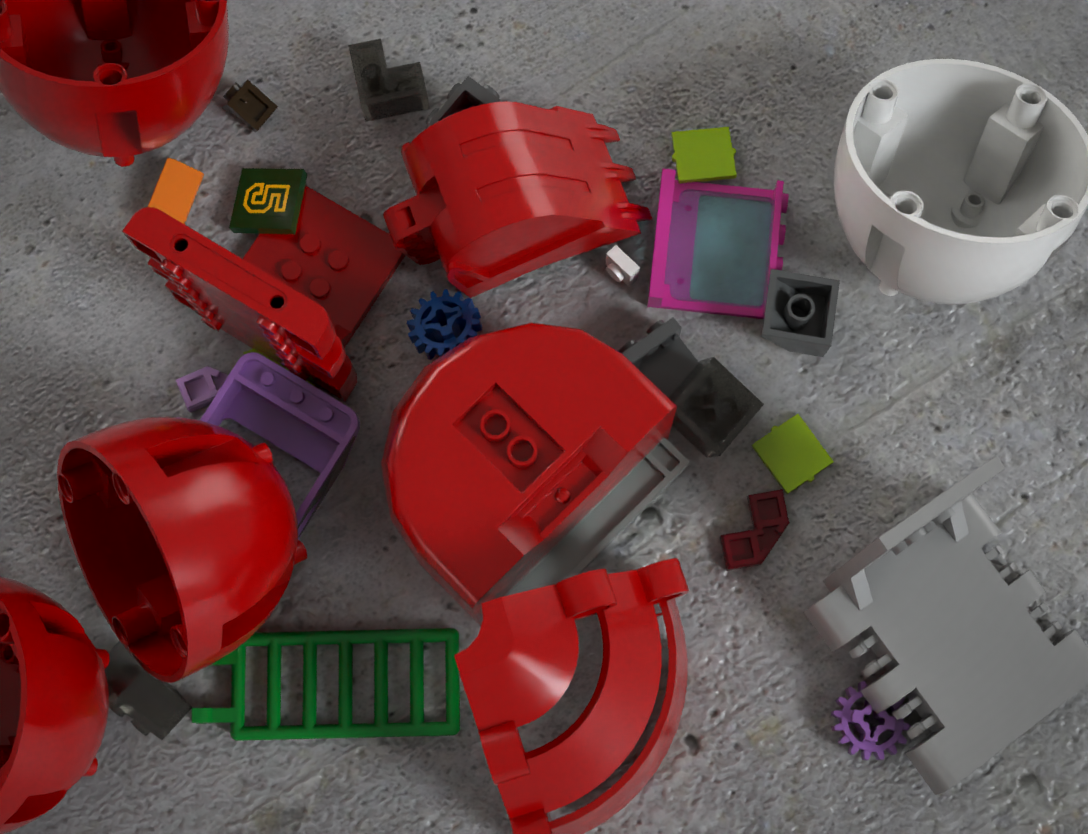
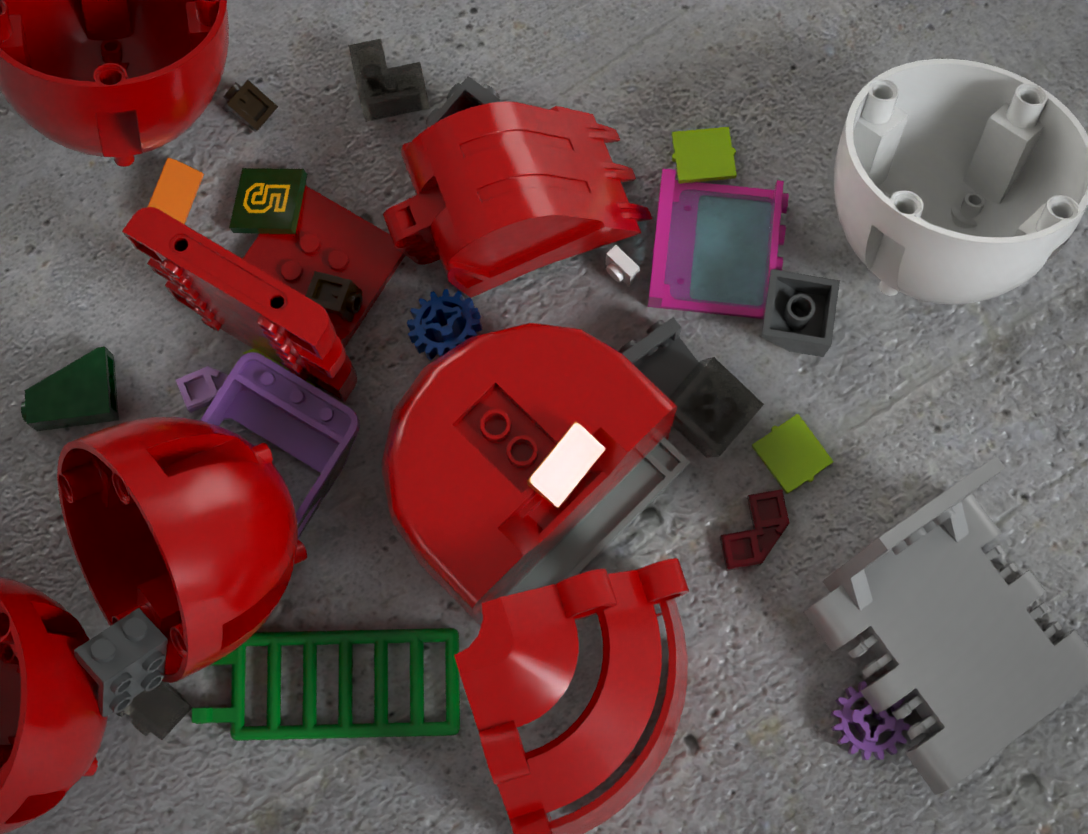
none -> dark green slope [21,346,119,431]
none -> dark grey bracket [74,608,168,717]
none -> dark brown bracket [306,271,362,322]
none -> slope [527,421,606,509]

